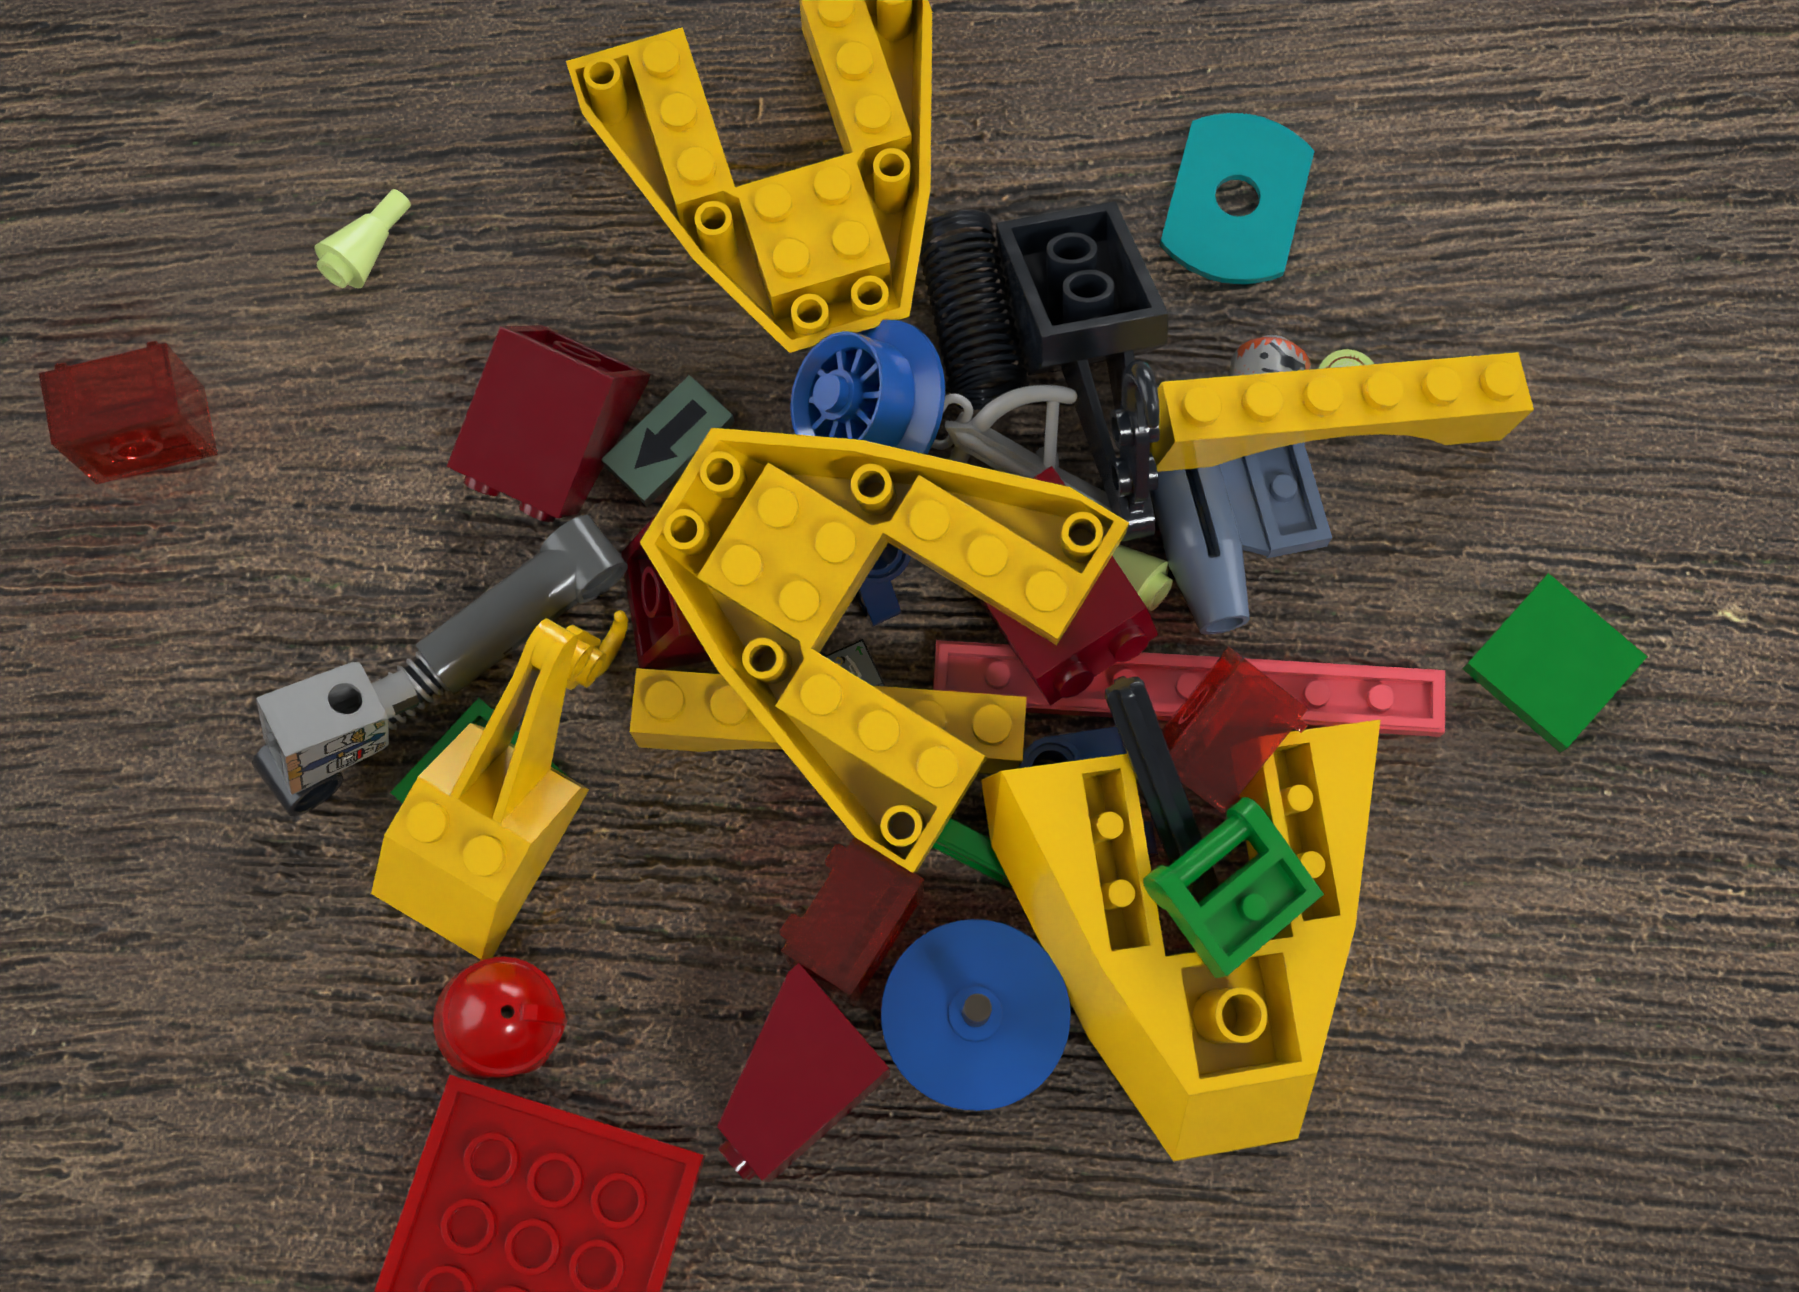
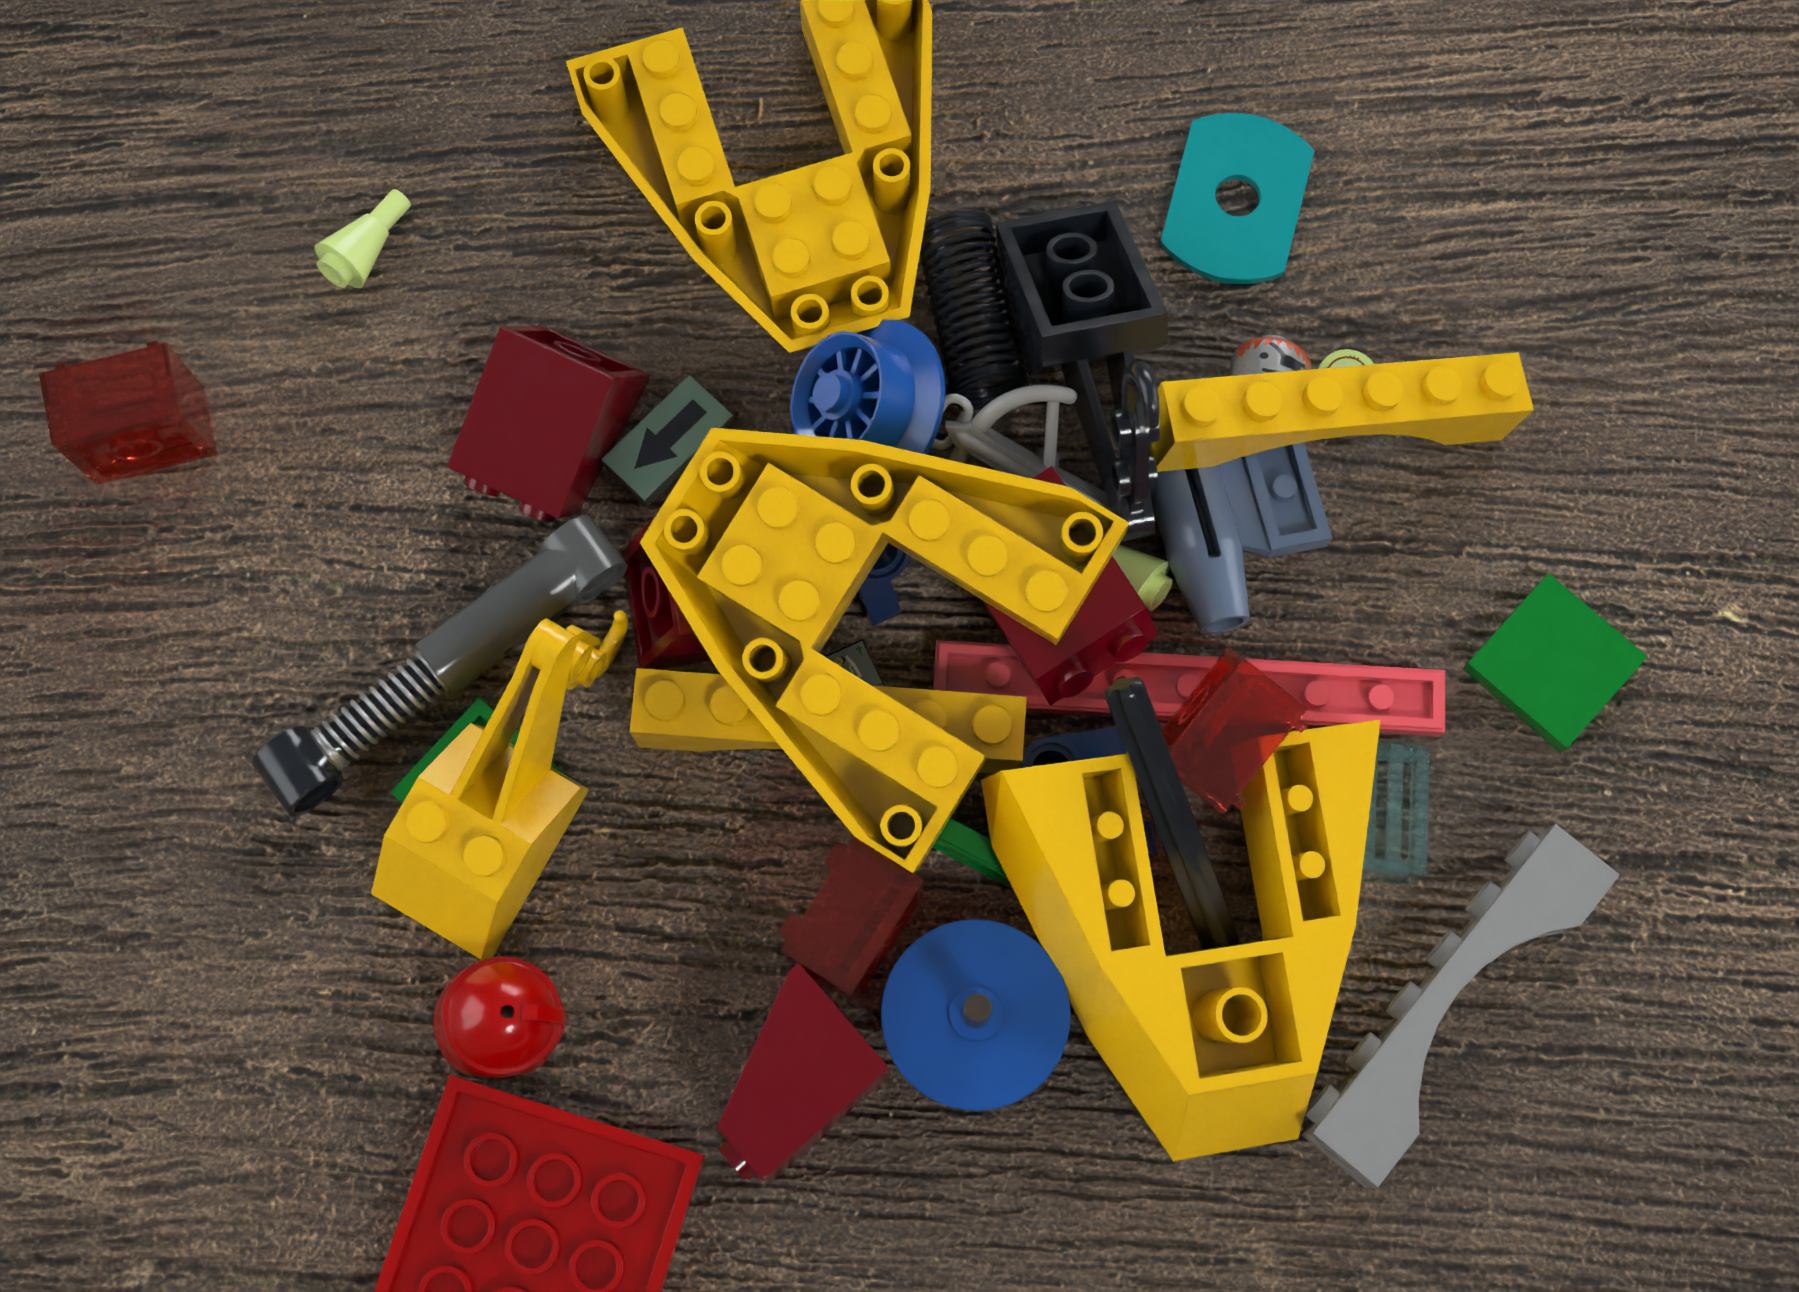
light grey torso [256,662,419,795] -> none
green plate [1143,797,1324,978] -> none
none -> light grey arch [1302,824,1620,1188]
none -> clear light blue tile [1362,743,1430,878]

